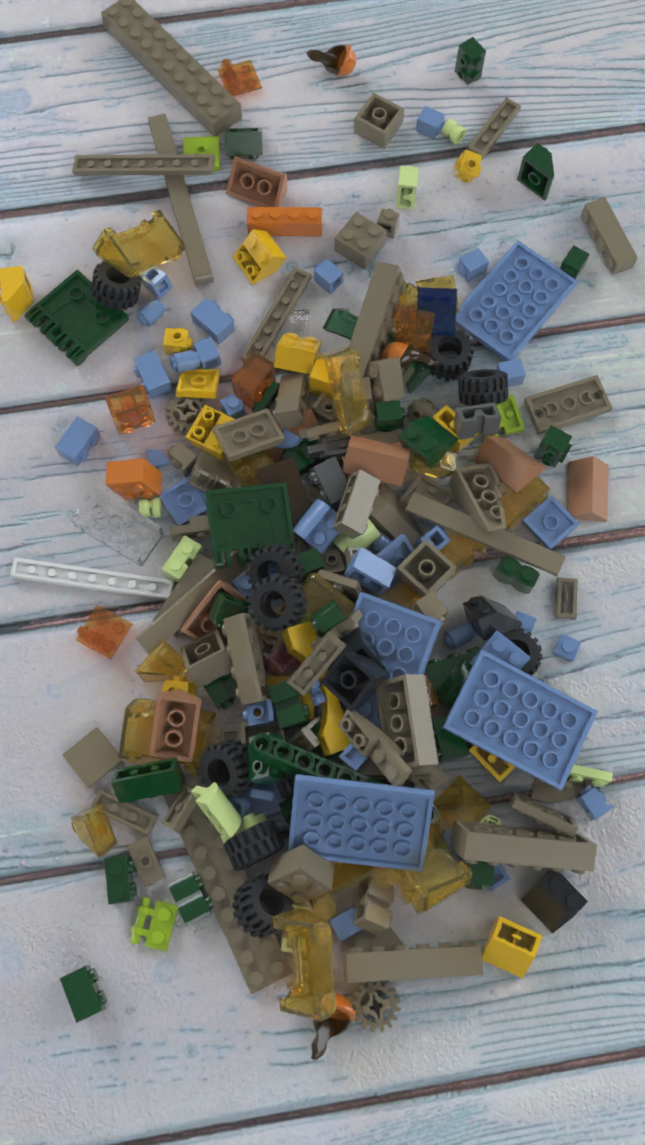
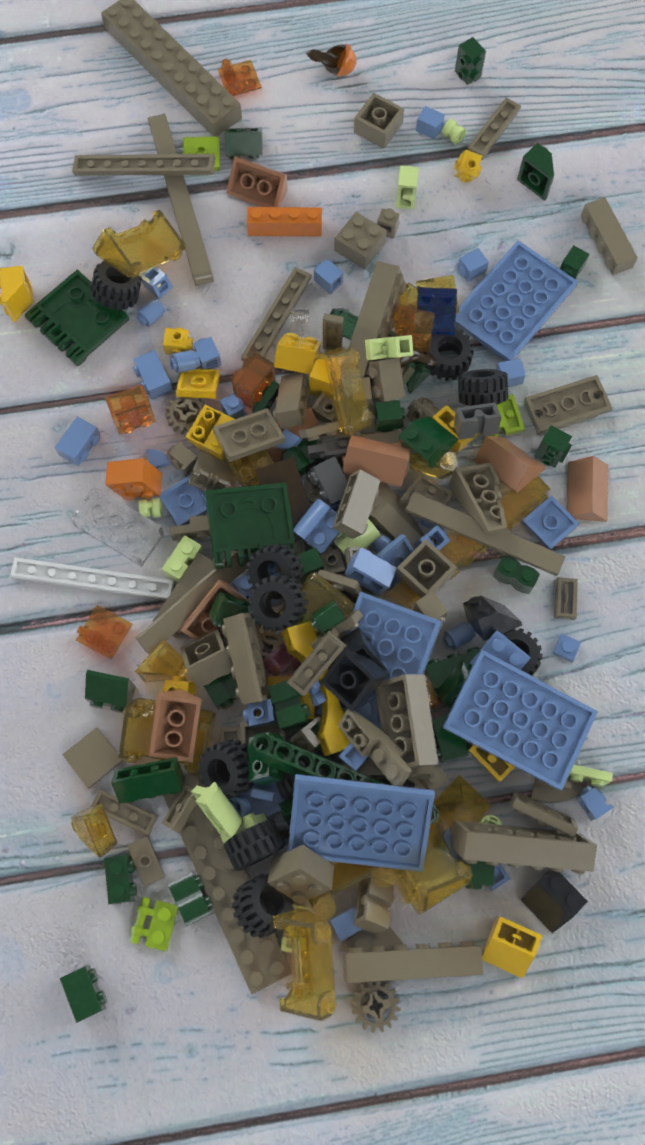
medium blue brick [190,297,235,345] -> none
yellow slope [232,229,287,284] -> none
dark brown piece [311,993,356,1060] -> none
medium blue plate [515,611,536,634] -> none
none -> dark green slope [85,670,136,713]
none -> dark tan tile [323,313,344,352]
none -> yellowish green brick [365,335,413,360]

